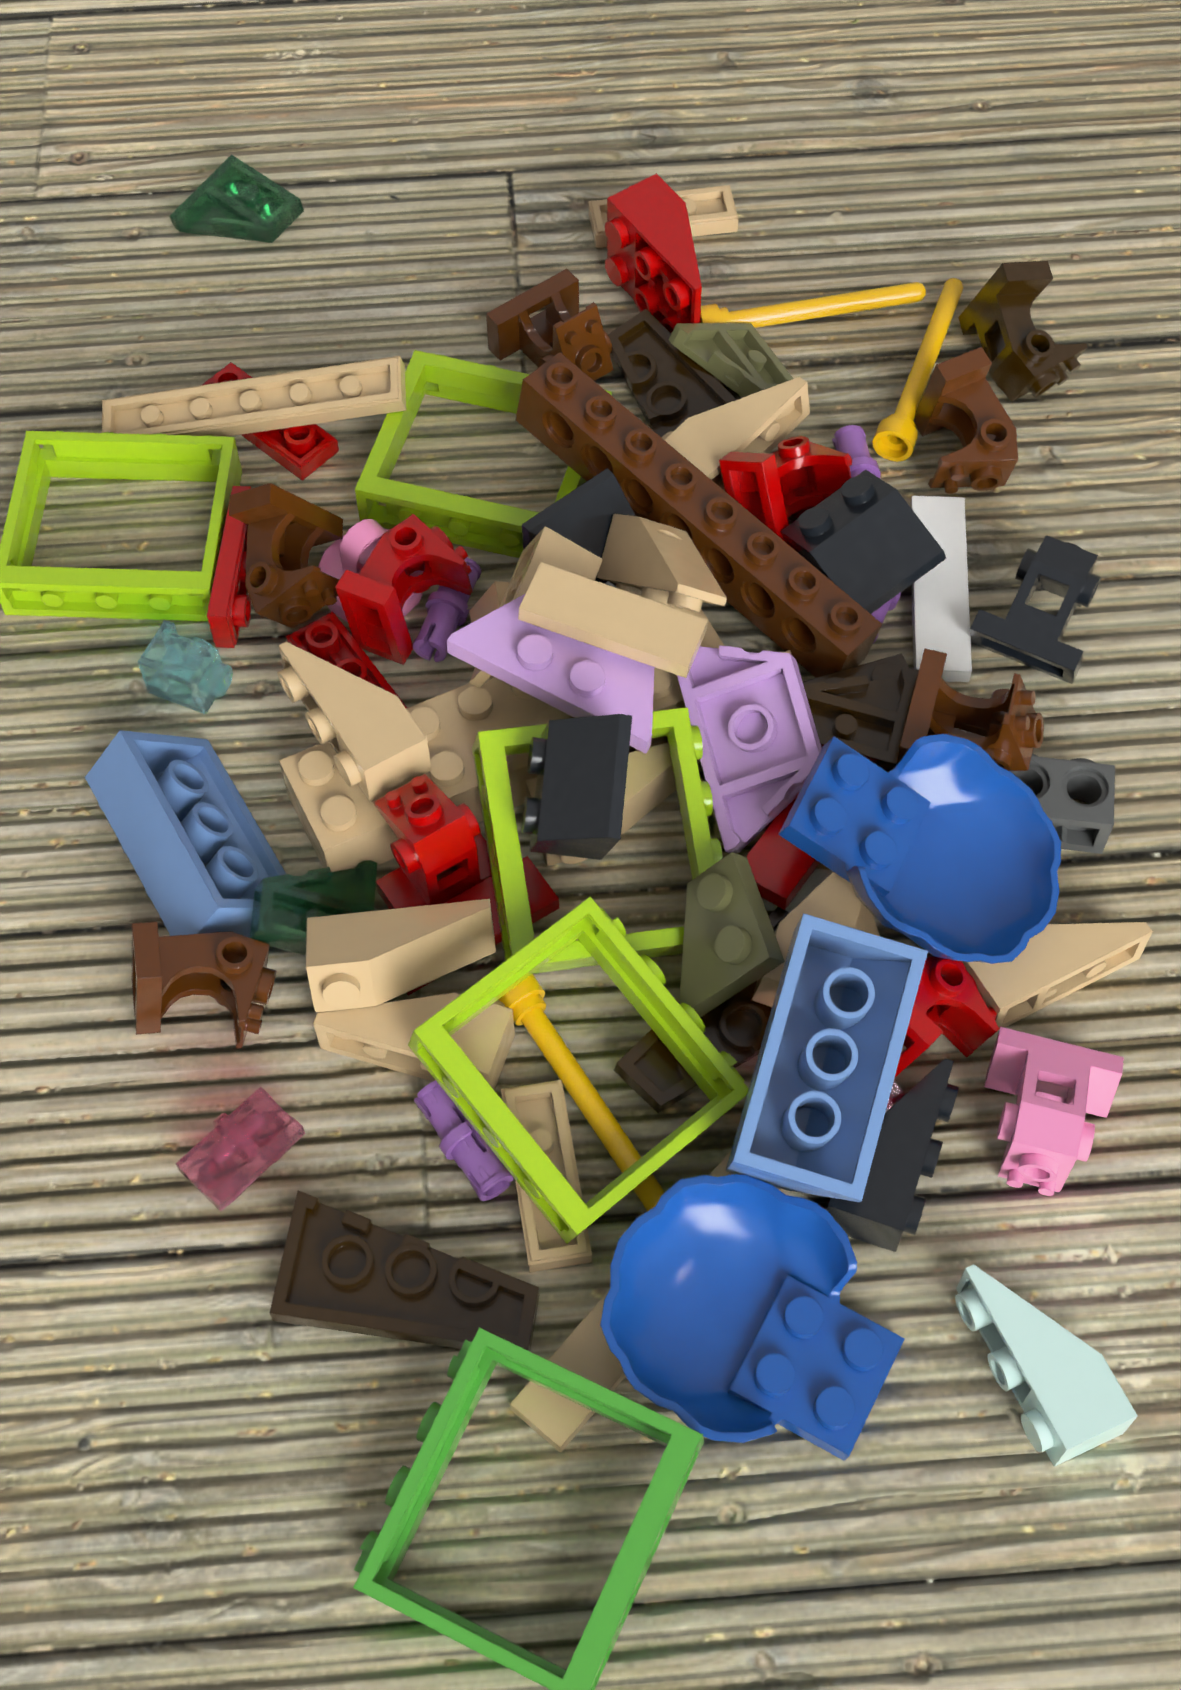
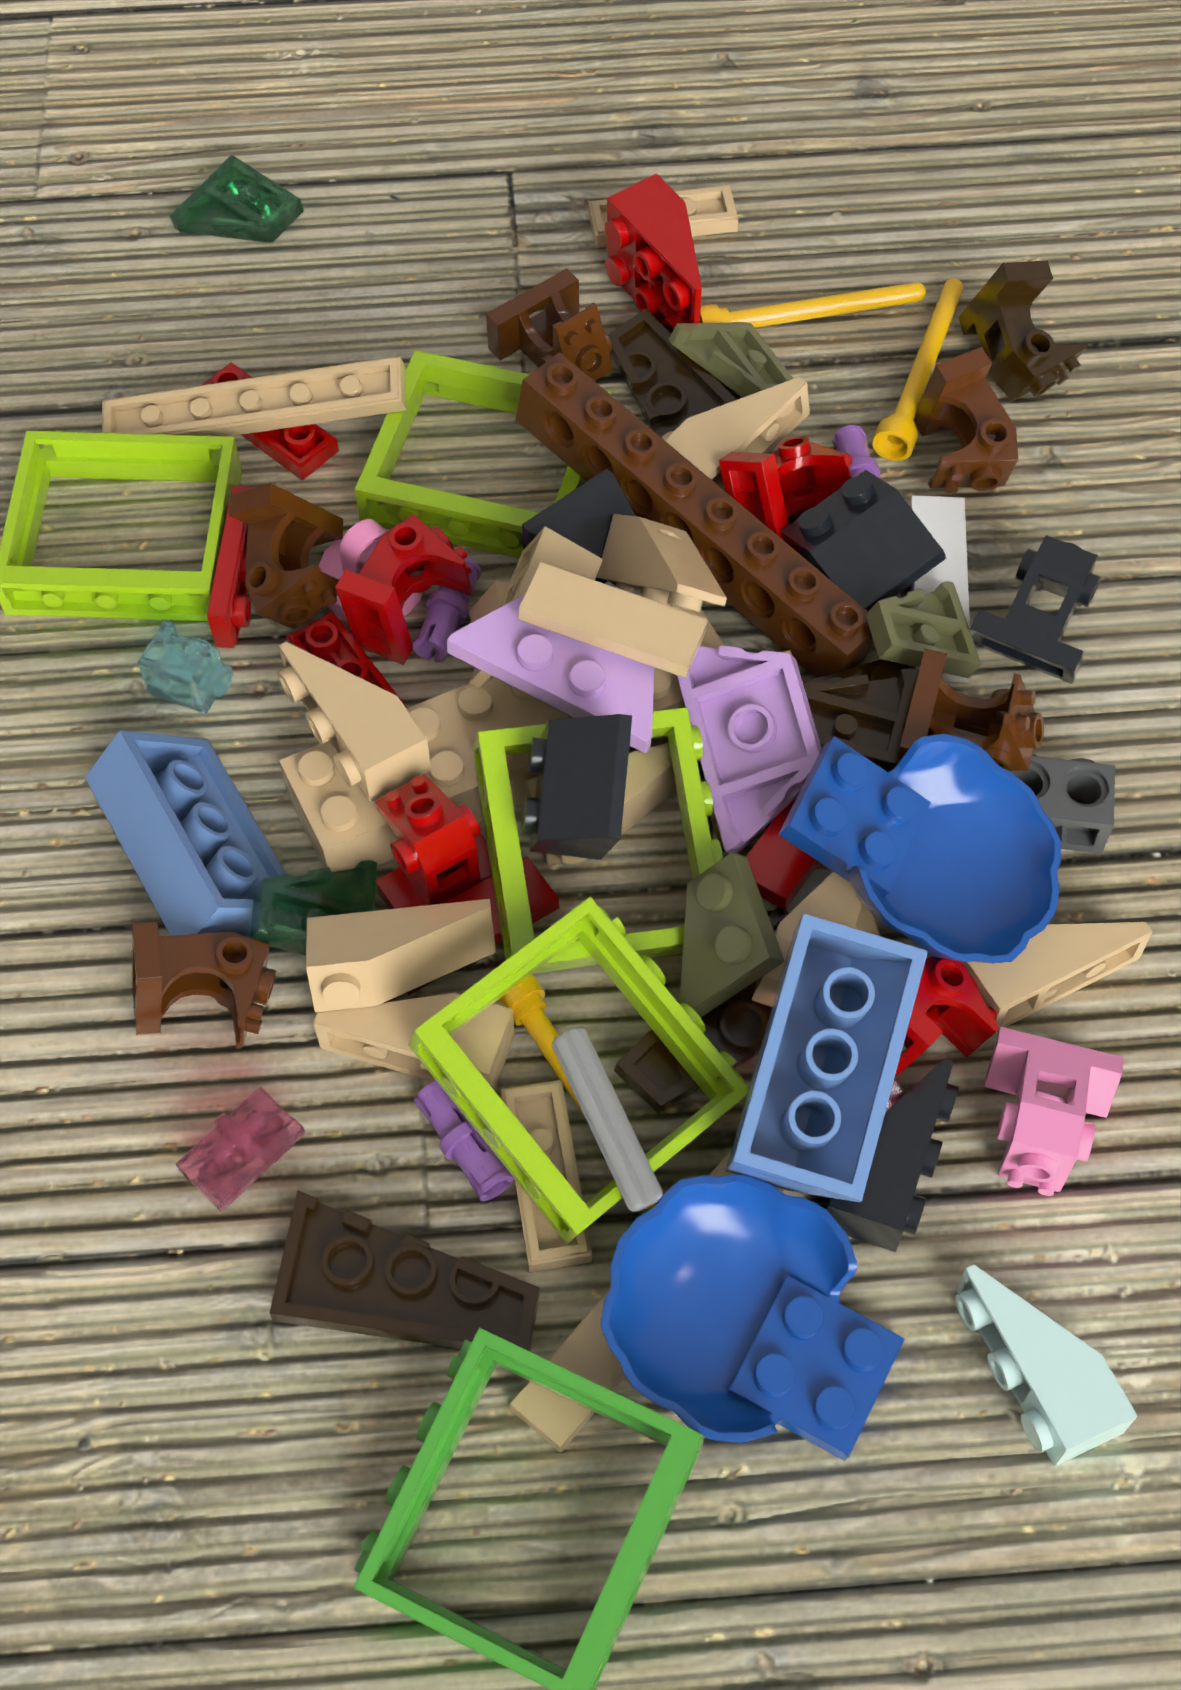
none -> light grey axle [552,1026,662,1212]
none -> olive wing [866,581,982,678]

